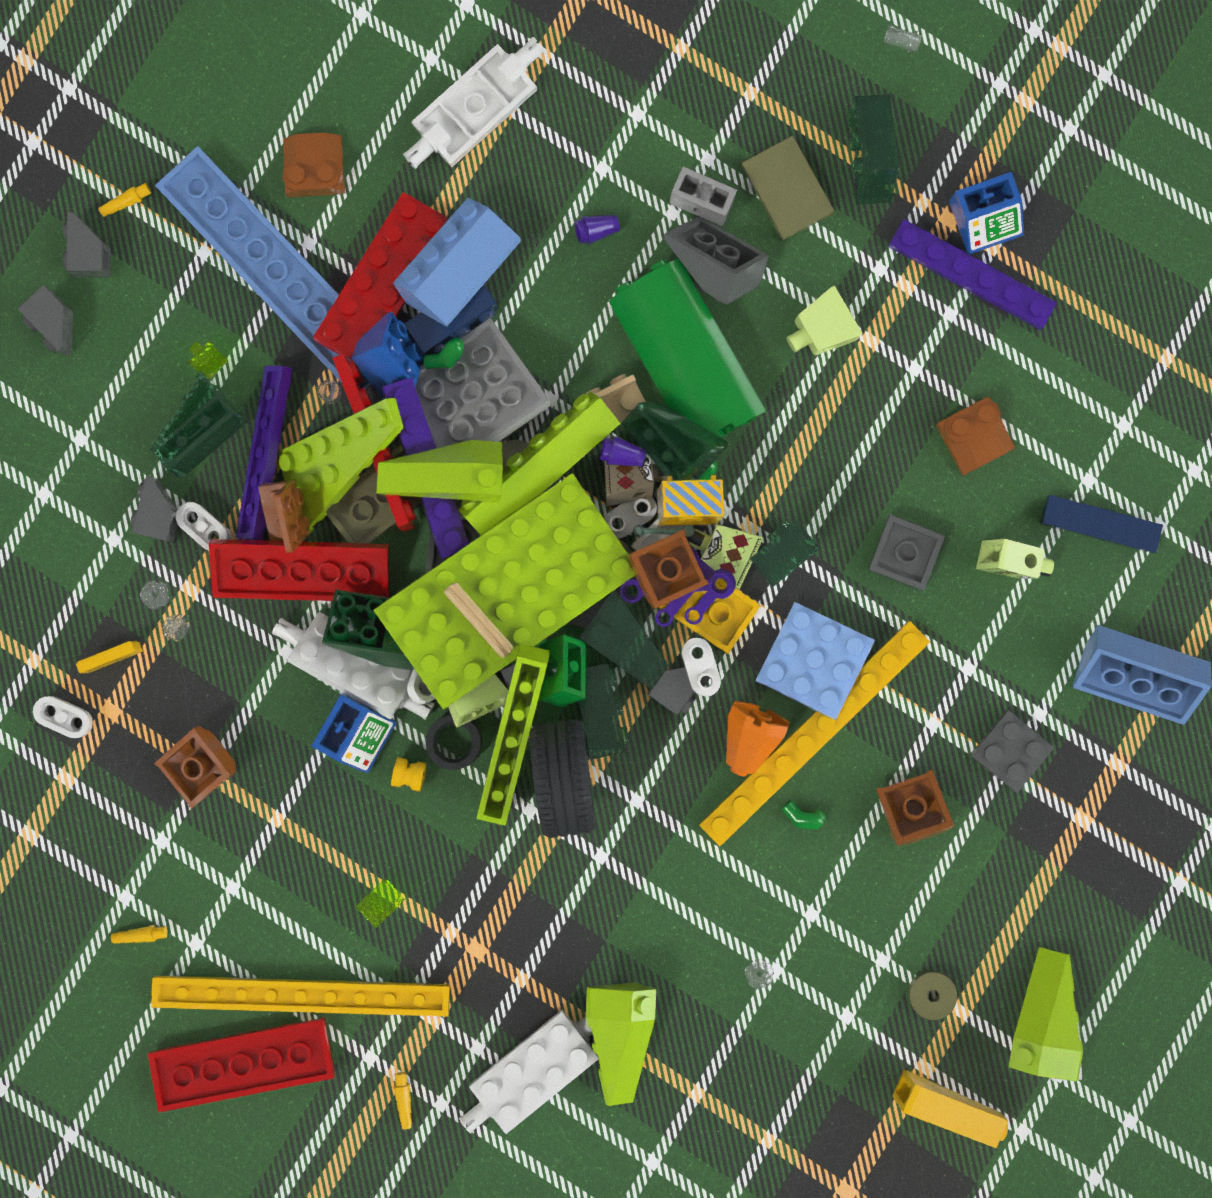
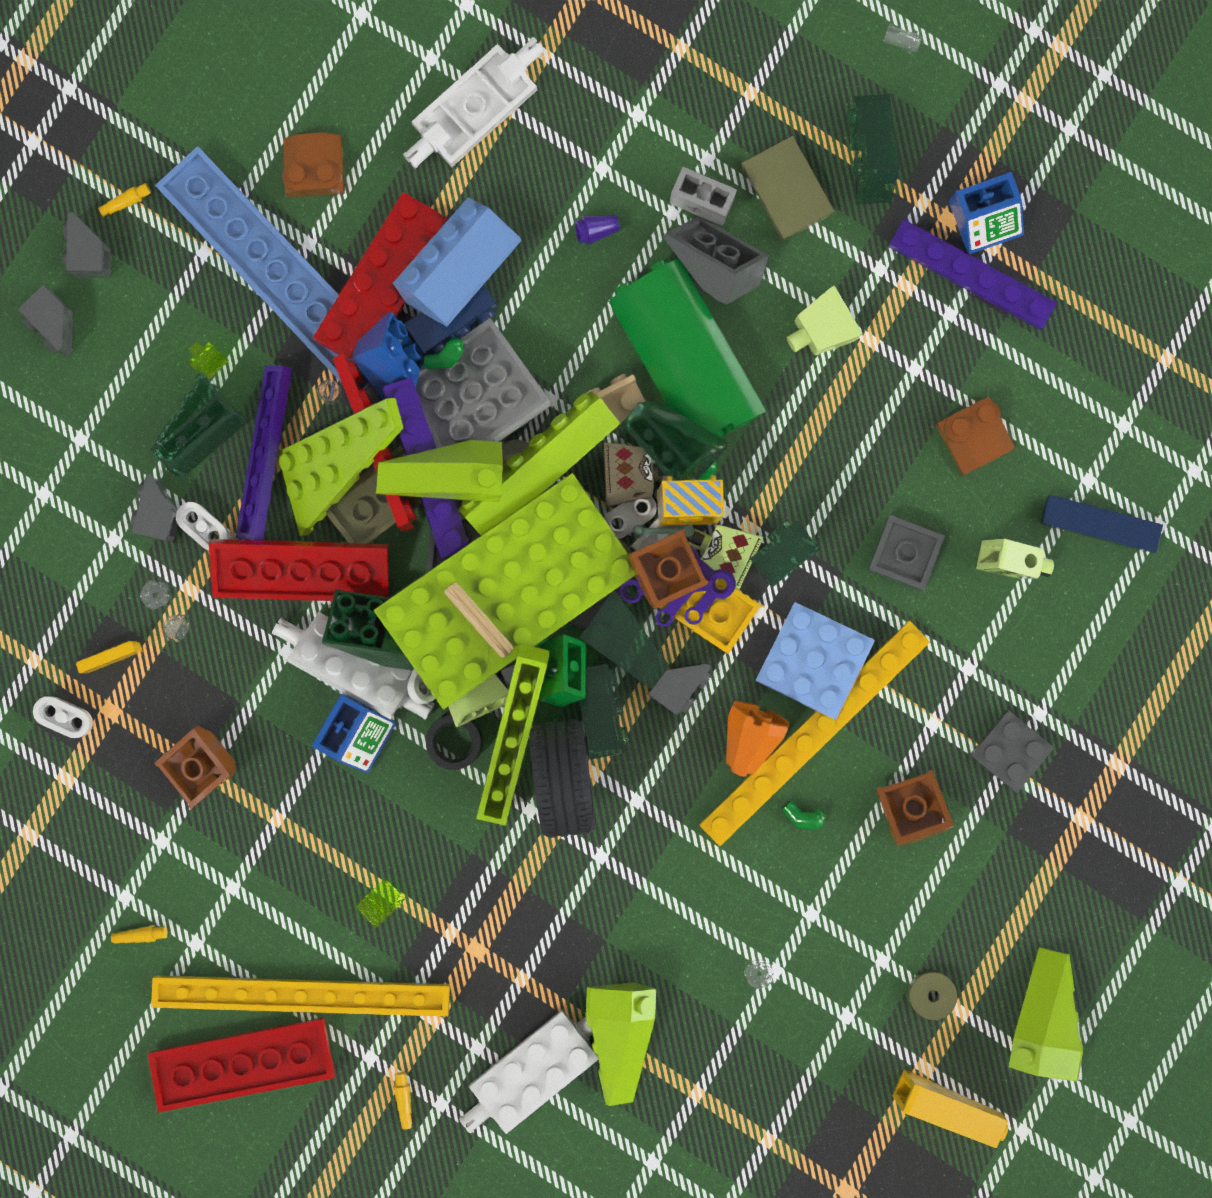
dark orange bracket [258,479,310,553] -> none
yellow wheel [391,757,427,792] -> none
dark purple cone [600,436,646,467] -> none
white plate [681,638,721,696] -> none
medium blue slope [1073,625,1212,725] -> none

